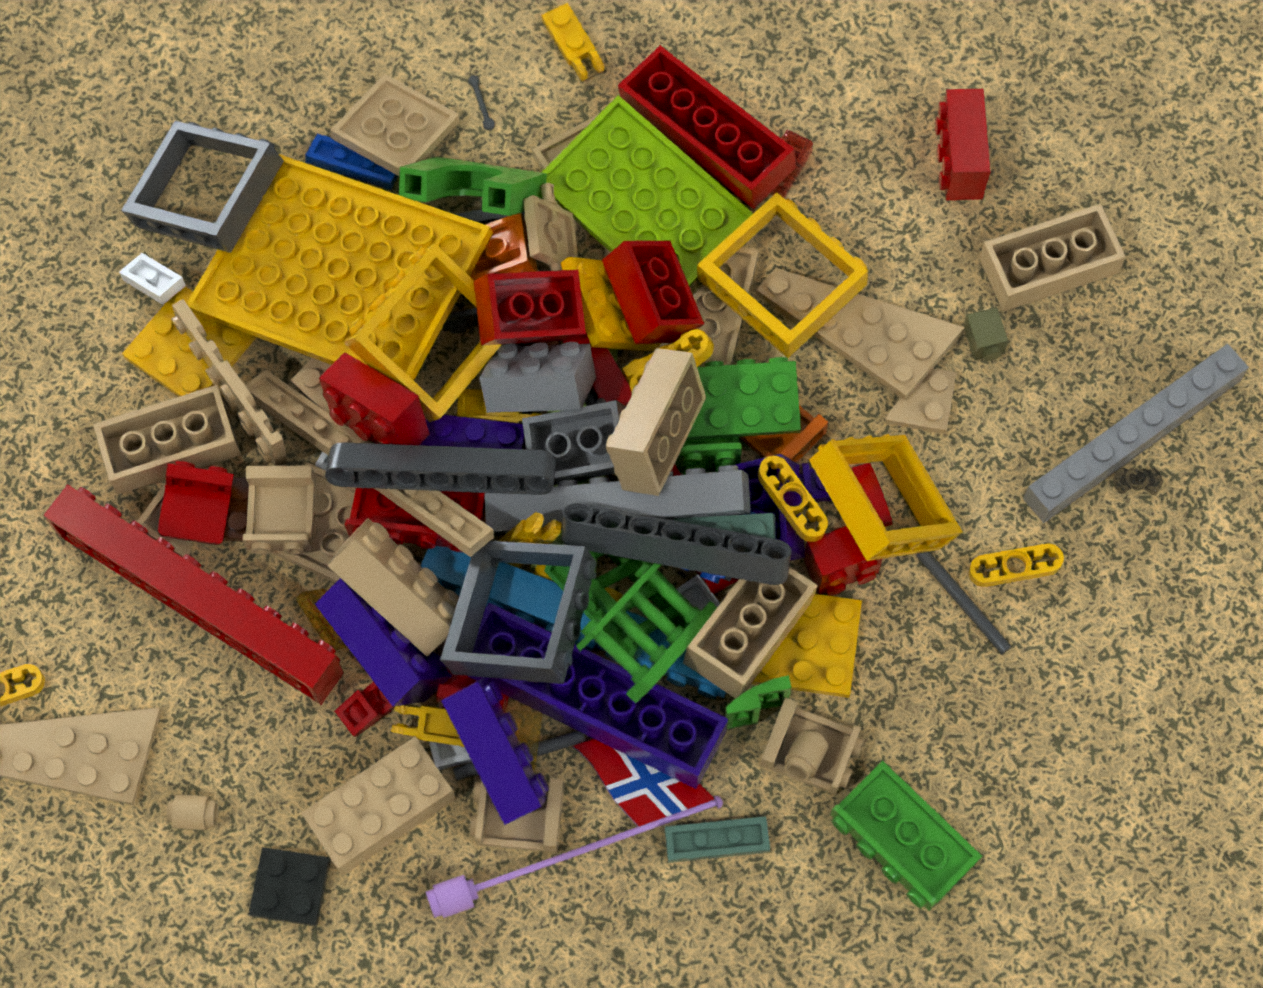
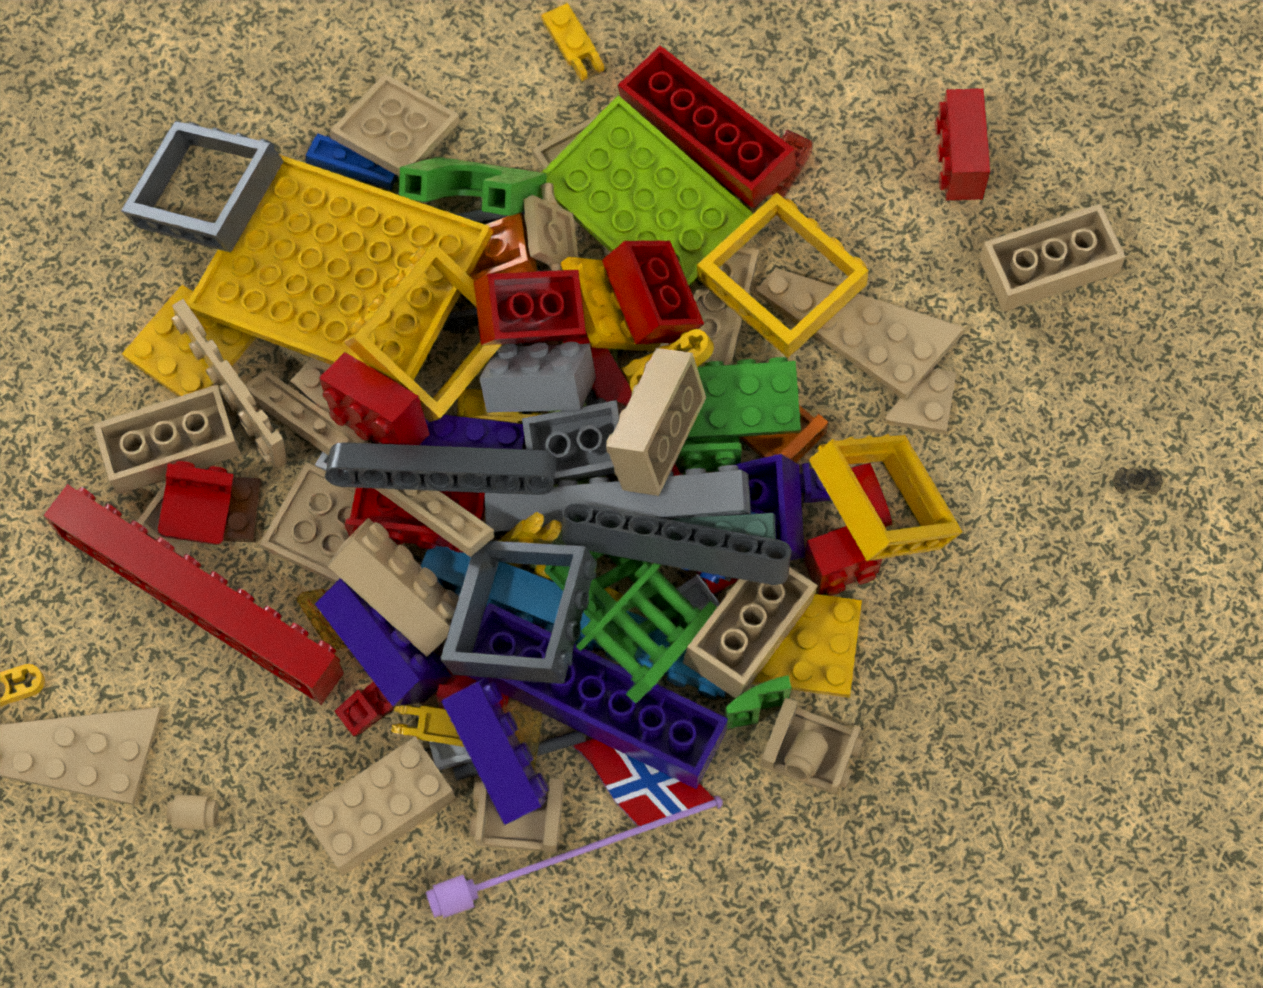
white plate [119,253,186,305] -> none
tan panel [242,465,316,555] -> none
pearl dark grey plate [248,847,331,927] -> none
dark grey hinge [468,75,495,131] -> none
sand green plate [665,816,770,863] -> none
yellow beam [758,456,828,542] -> none
bright green bracket [830,761,982,911] -> none
dark grey bar [916,551,1012,655] -> none
olive brick [963,307,1008,361] -> none
yellow beam [968,543,1064,587] -> none
light grey brick [1023,344,1249,523] -> none

